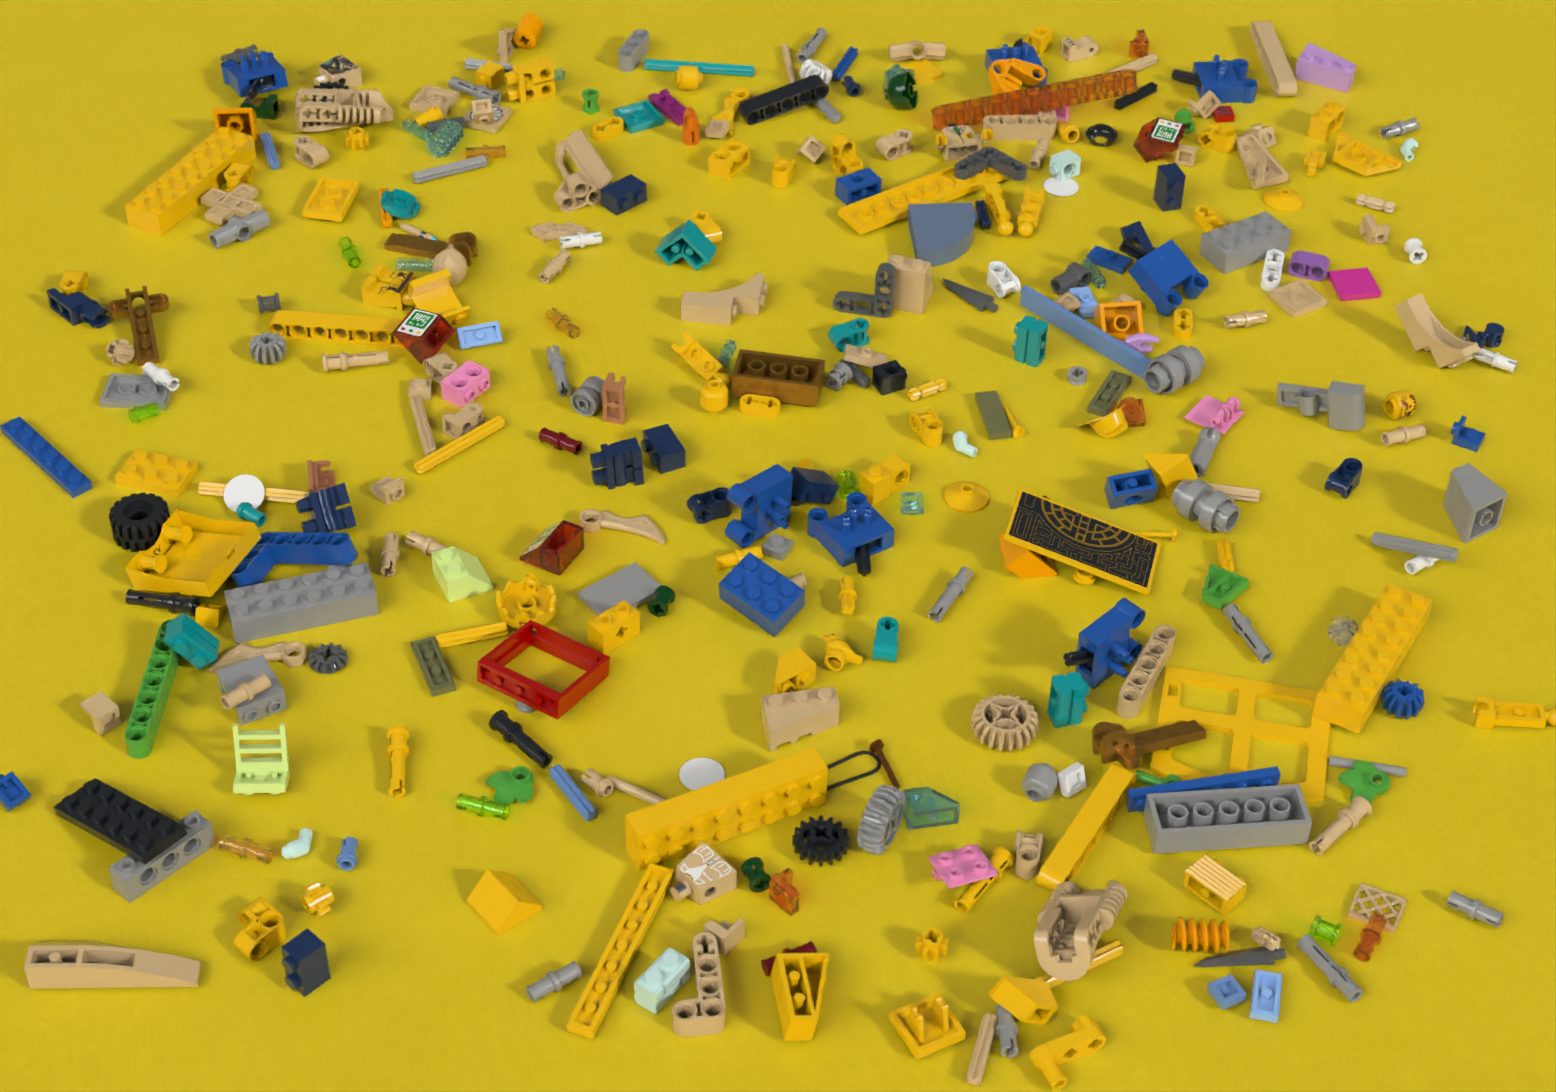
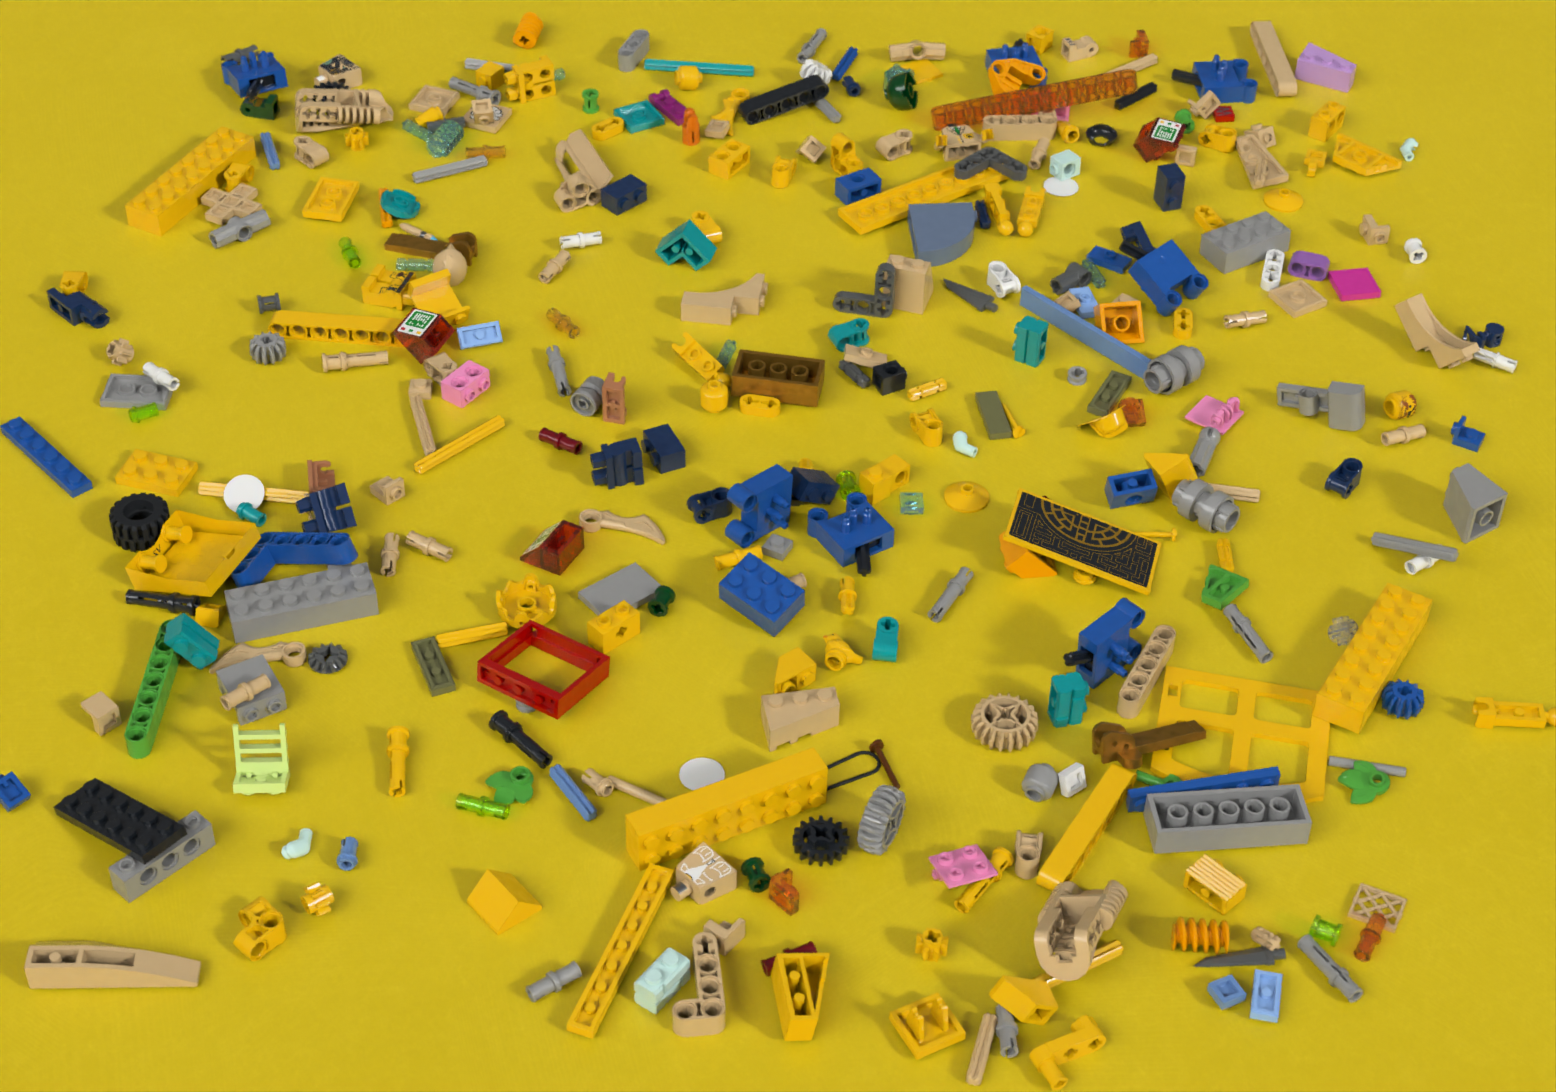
pearl gold piece [108,286,169,366] -> none
light orange slope [213,108,258,143] -> none
clear yellow pin [218,833,274,865] -> none
brick [281,928,331,997] -> none
yellowish green slope [431,546,494,603] -> none
tan leg [442,403,483,439] -> none
tan wing [497,28,516,63] -> none
tan tile [531,222,588,242] -> none
tan bar [781,44,796,84] -> none
light grey bush [825,362,853,391] -> none
clear light blue slope [902,787,960,830] -> none
lavender hand [1119,333,1159,354] -> none
tan pin [1309,796,1372,856] -> none
tan axle [1356,193,1395,214] -> none
light grey pin [1380,117,1419,139] -> none
light grey pin [1447,891,1504,929] -> none

